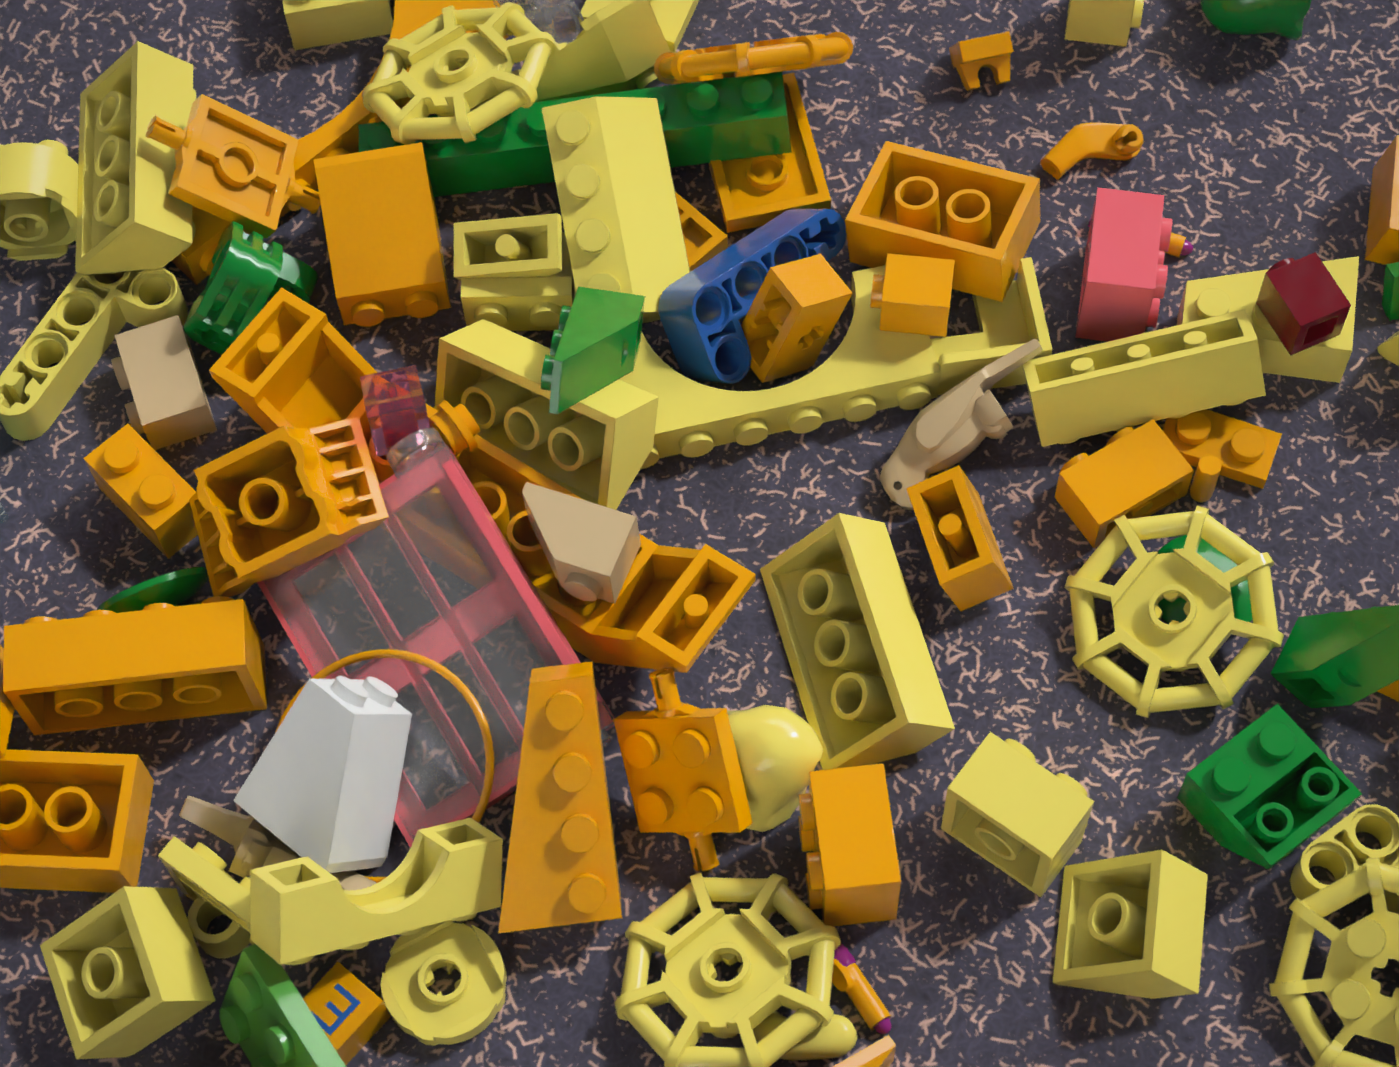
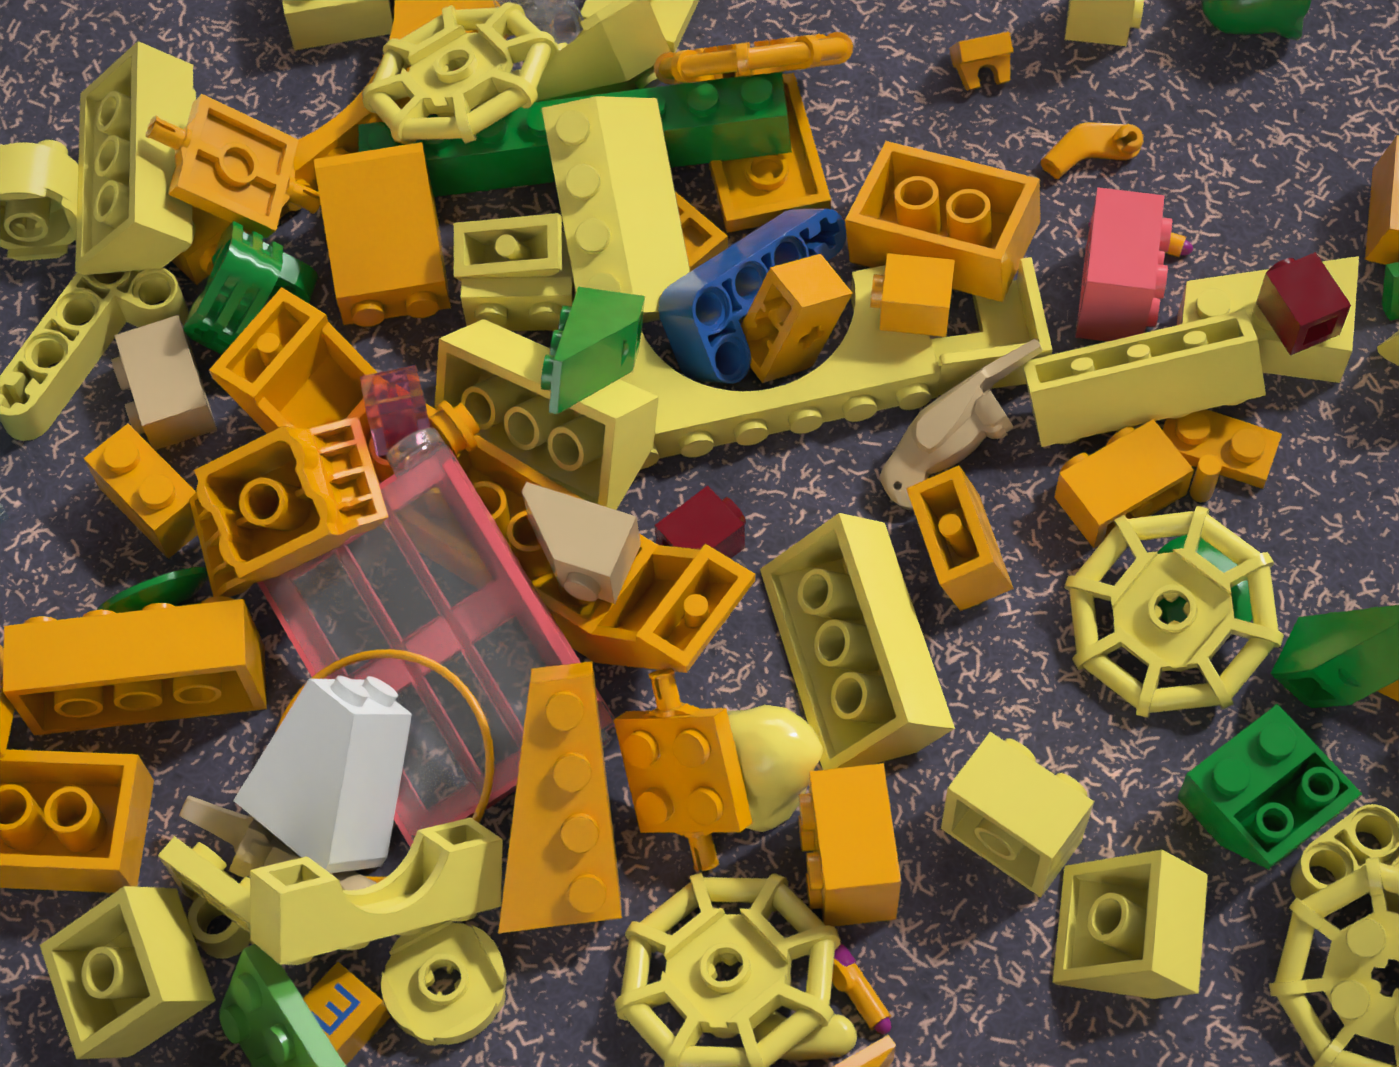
none -> dark red brick [654,485,746,559]

